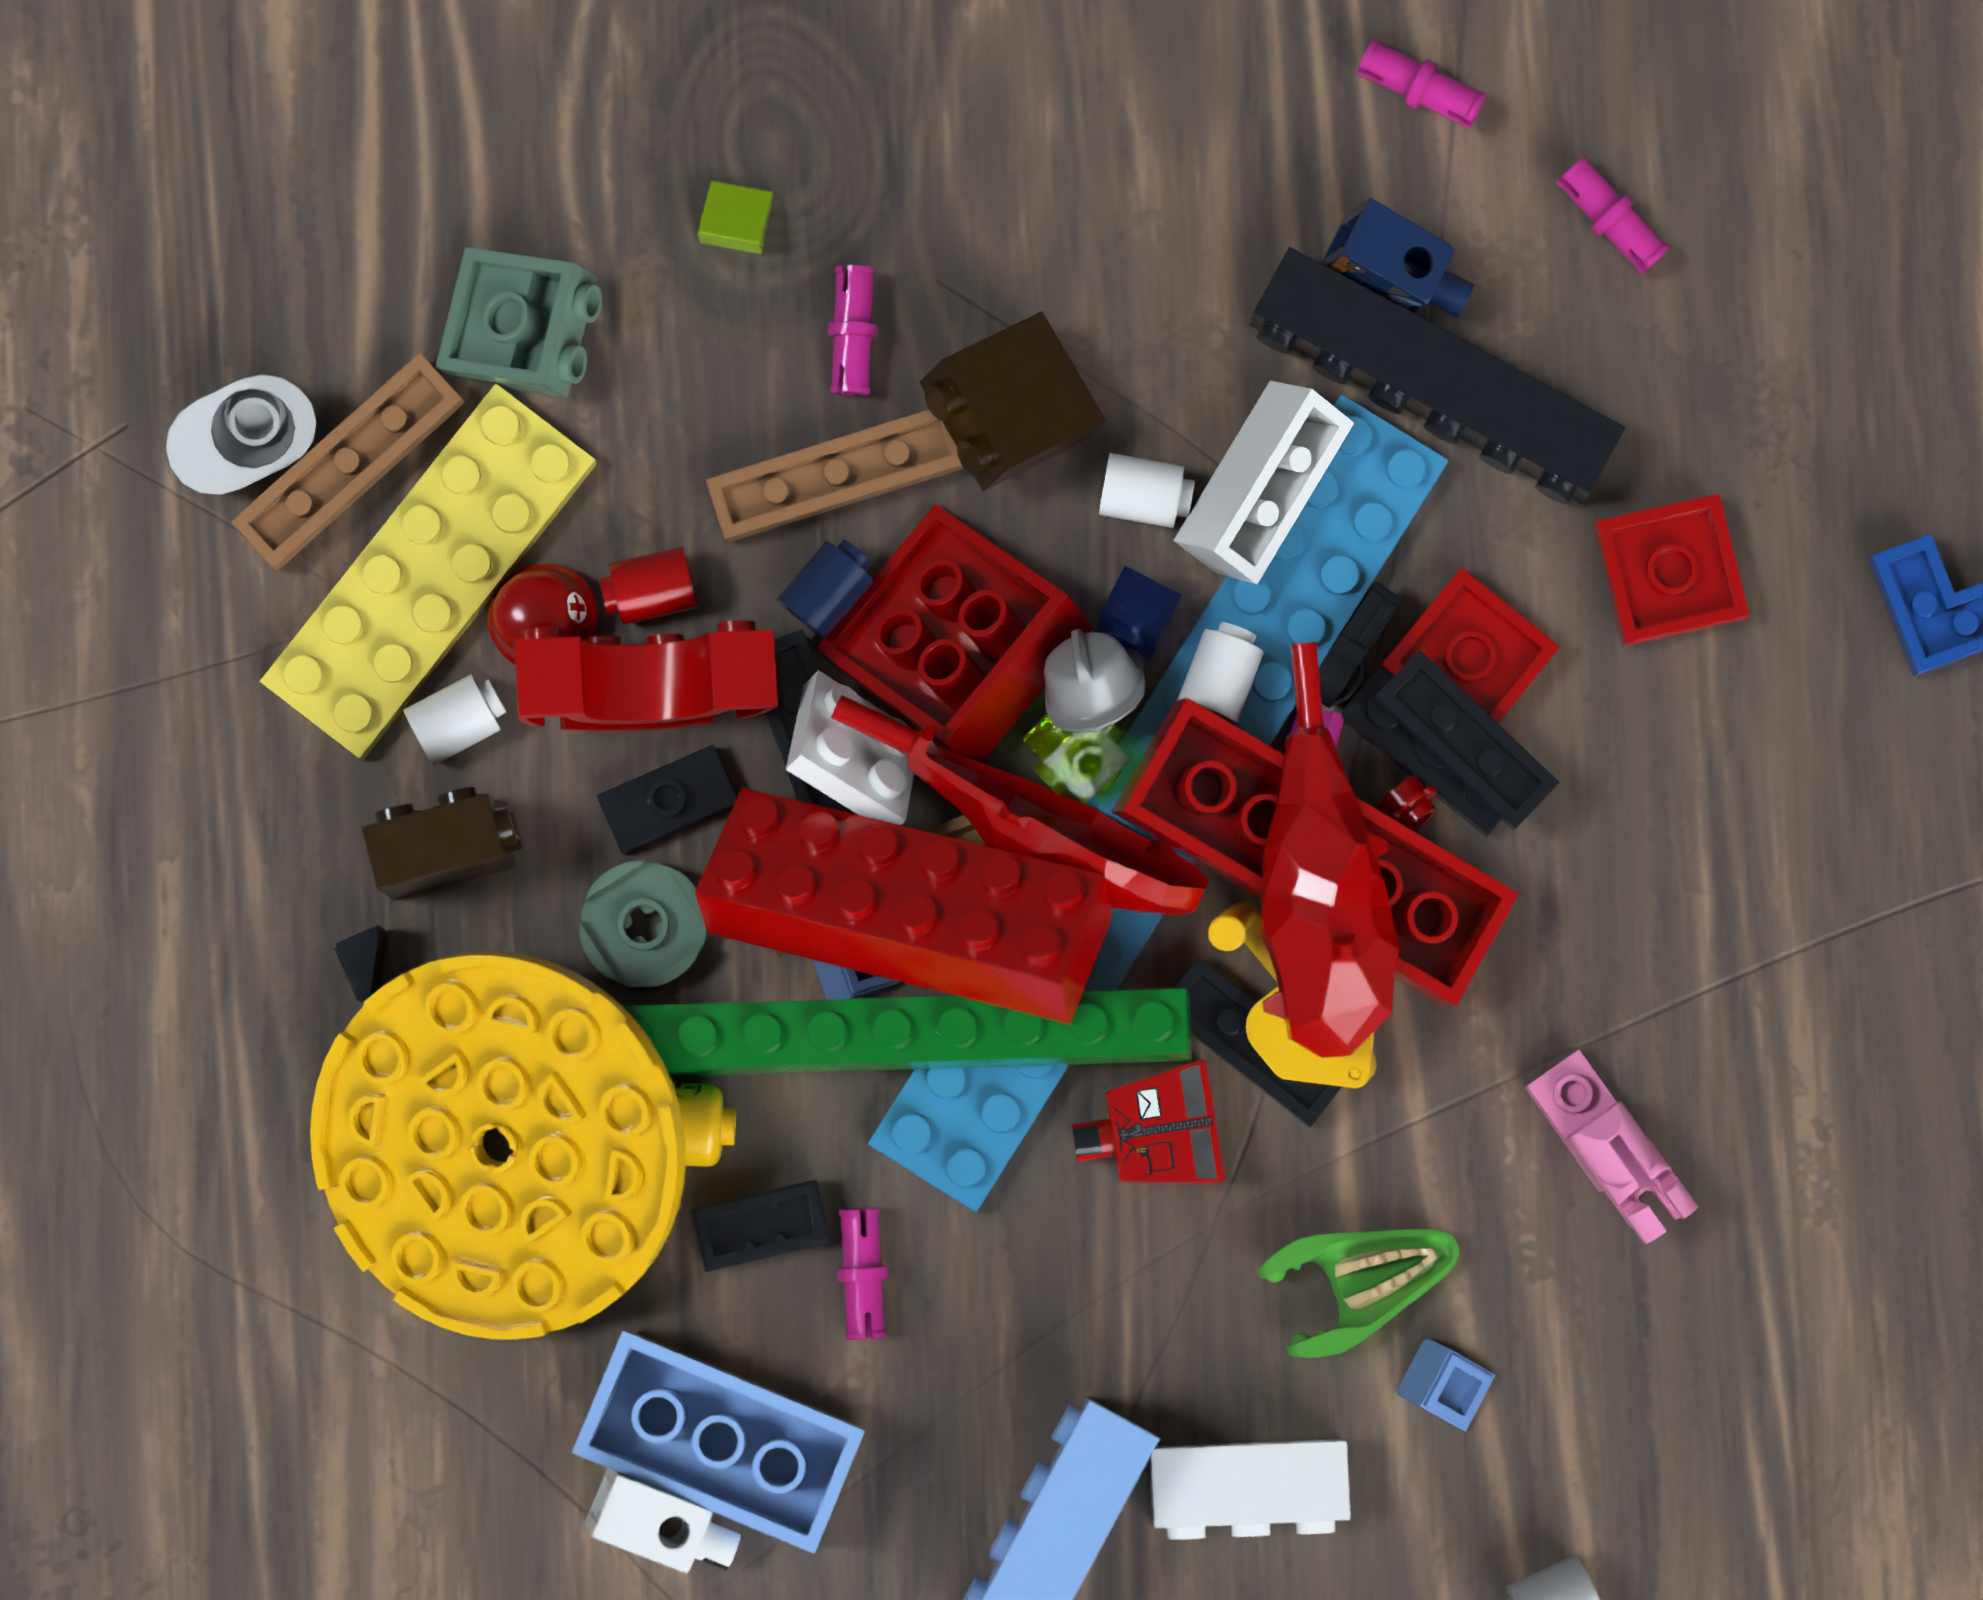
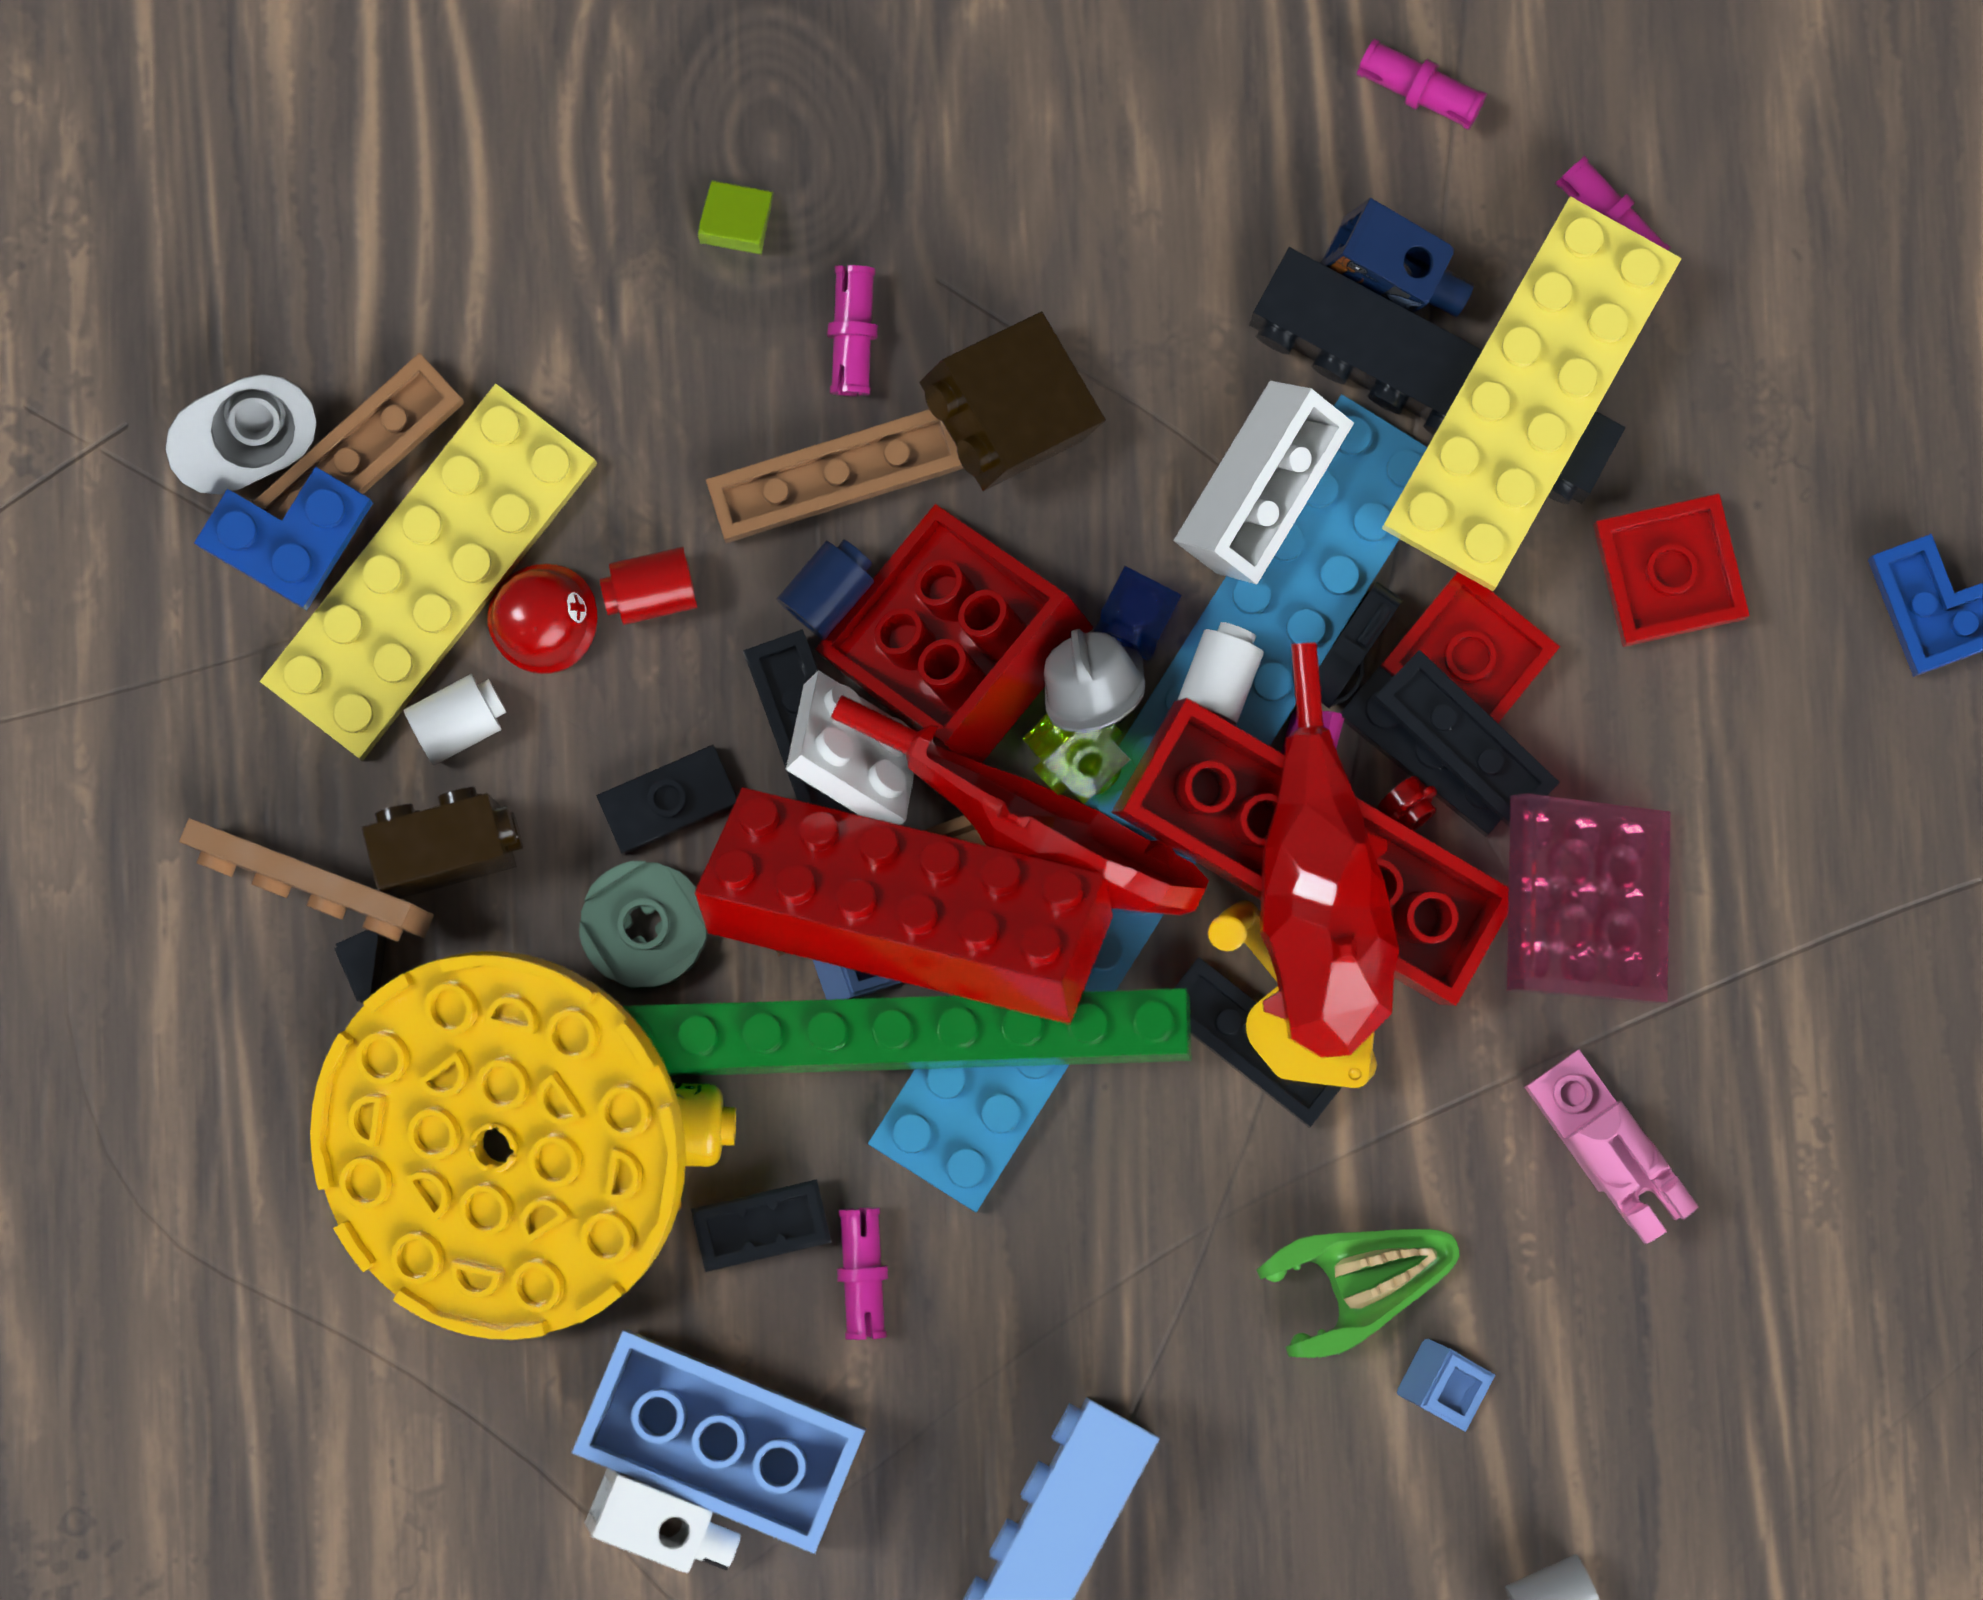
sand green plate [435,247,602,399] -> none
red brick [514,620,778,731] -> none
red torso [1071,1059,1225,1184] -> none
white brick [1099,453,1195,528] -> none
white brick [1149,1439,1350,1540] -> none
none -> medium nougat plate [179,818,434,942]
none -> blue plate [194,466,373,611]
none -> light yellow plate [1381,196,1682,591]
none -> clear pink plate [1507,794,1671,1003]

